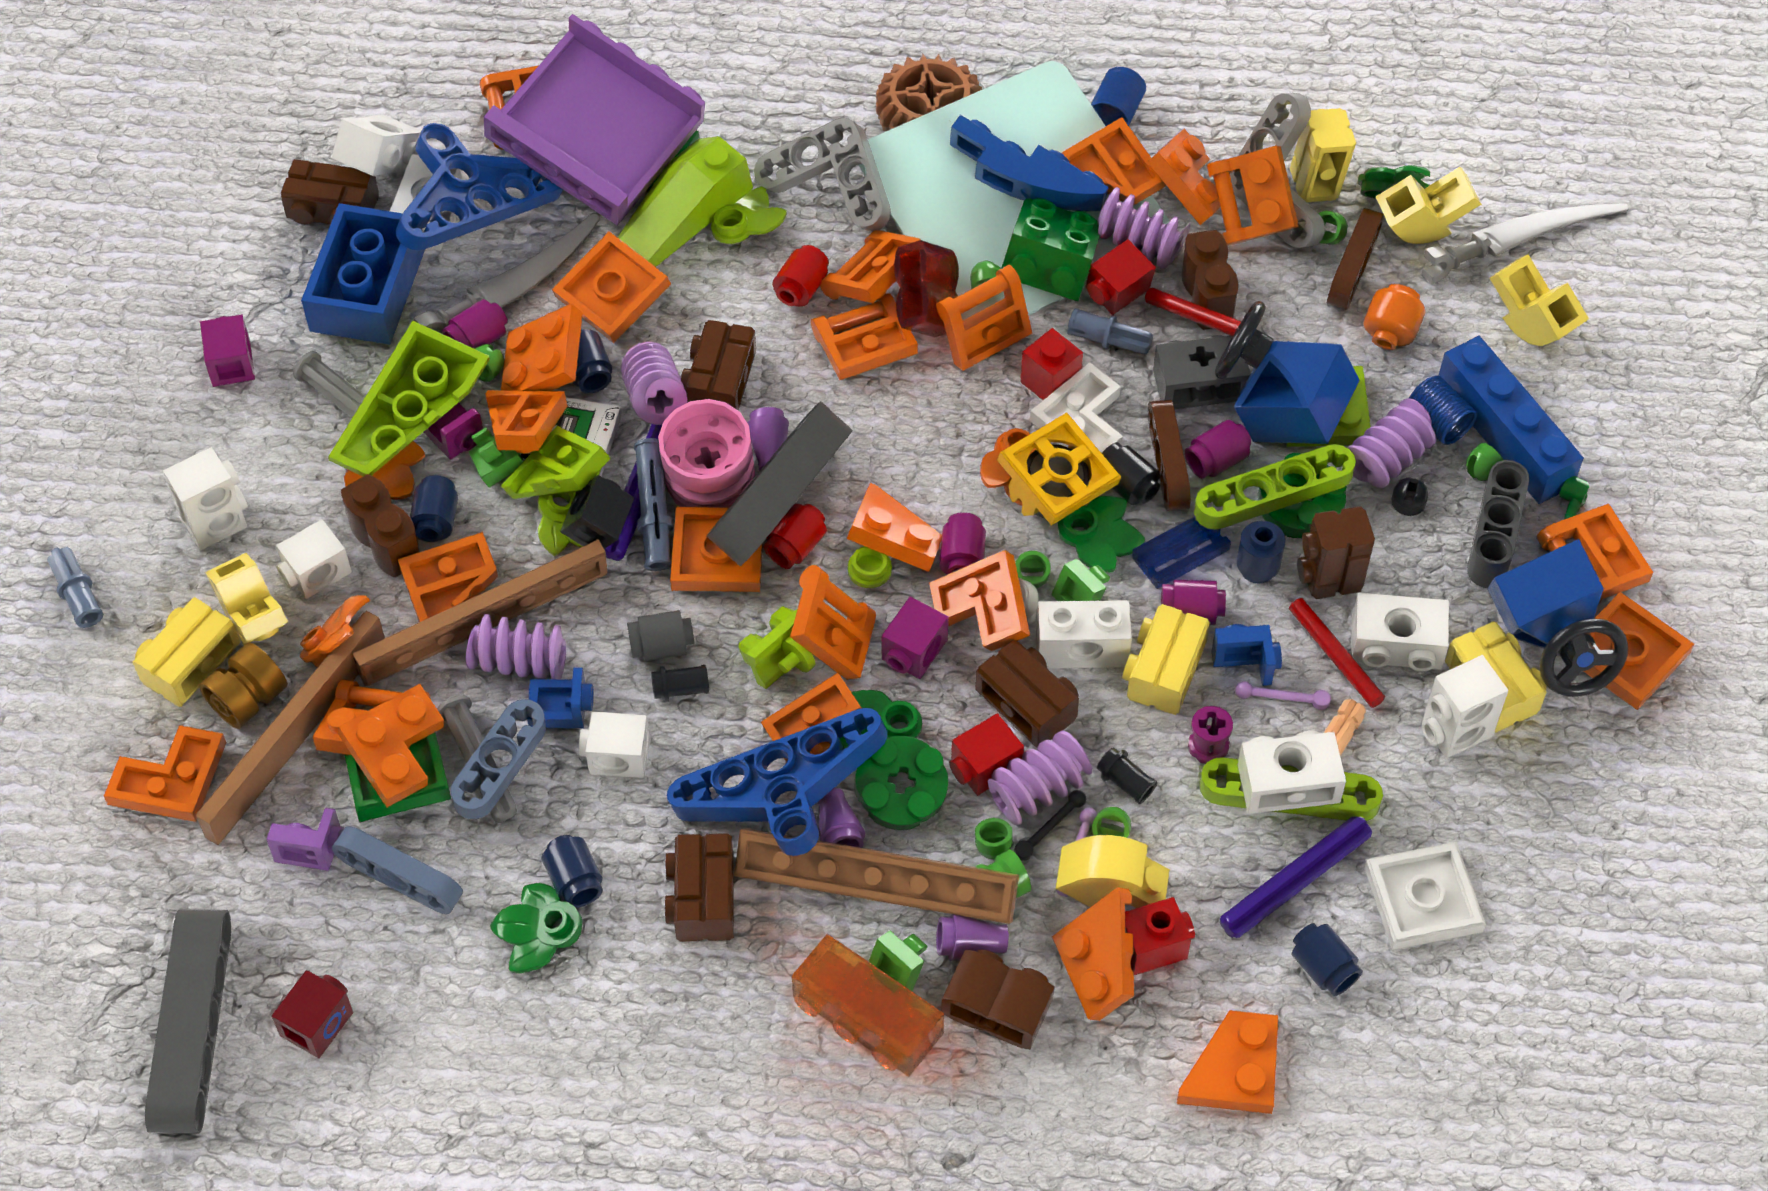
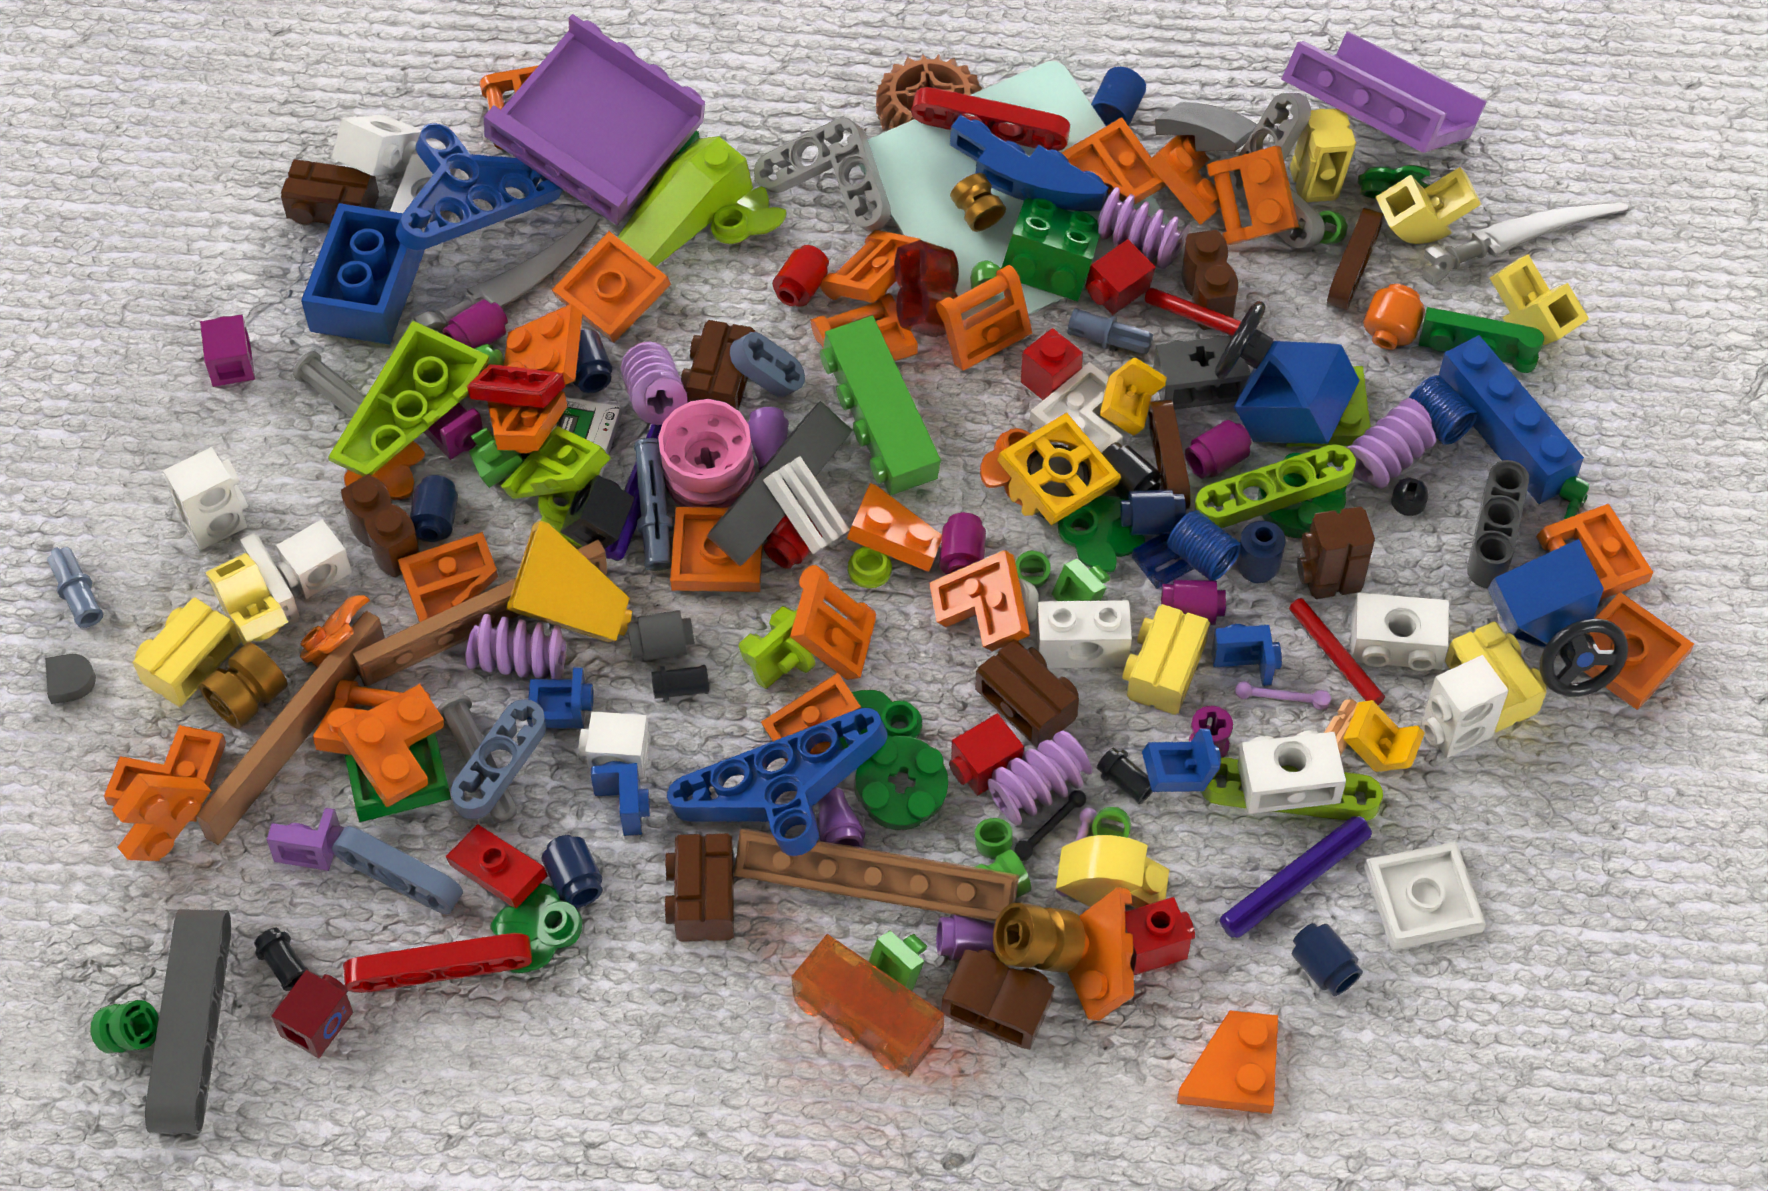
magenta brick [881,597,949,679] -> none
bright green hinge [1466,442,1503,481] -> none
none -> dark grey tile [45,654,96,704]
none -> green wheel [90,1000,159,1054]
none -> orange plate [112,773,211,861]
none -> white tile [240,533,300,628]
none -> black pin [254,927,309,991]
none -> red beam [343,933,532,993]
none -> red plate [446,824,548,909]
none -> red plate [467,364,566,408]
none -> yellow slope [506,521,632,643]
none -> blue bracket [591,761,650,836]
none -> sand blue beam [730,332,805,397]
none -> white tile [763,456,850,554]
none -> bright green brick [820,315,941,496]
none -> red beam [911,87,1071,151]
none -> pearl gold wheel [950,173,1006,232]
none -> pearl gold wheel [993,903,1086,972]
none -> yellow bracket [1100,358,1167,436]
none -> dark blue brick [1120,490,1186,536]
none -> blue bracket [1142,729,1221,792]
none -> slope [1155,102,1257,151]
none -> blue piece [1168,510,1241,581]
none -> medium lavender panel [1281,31,1487,153]
none -> yellow bracket [1343,700,1425,772]
none -> green plate [1418,307,1544,373]

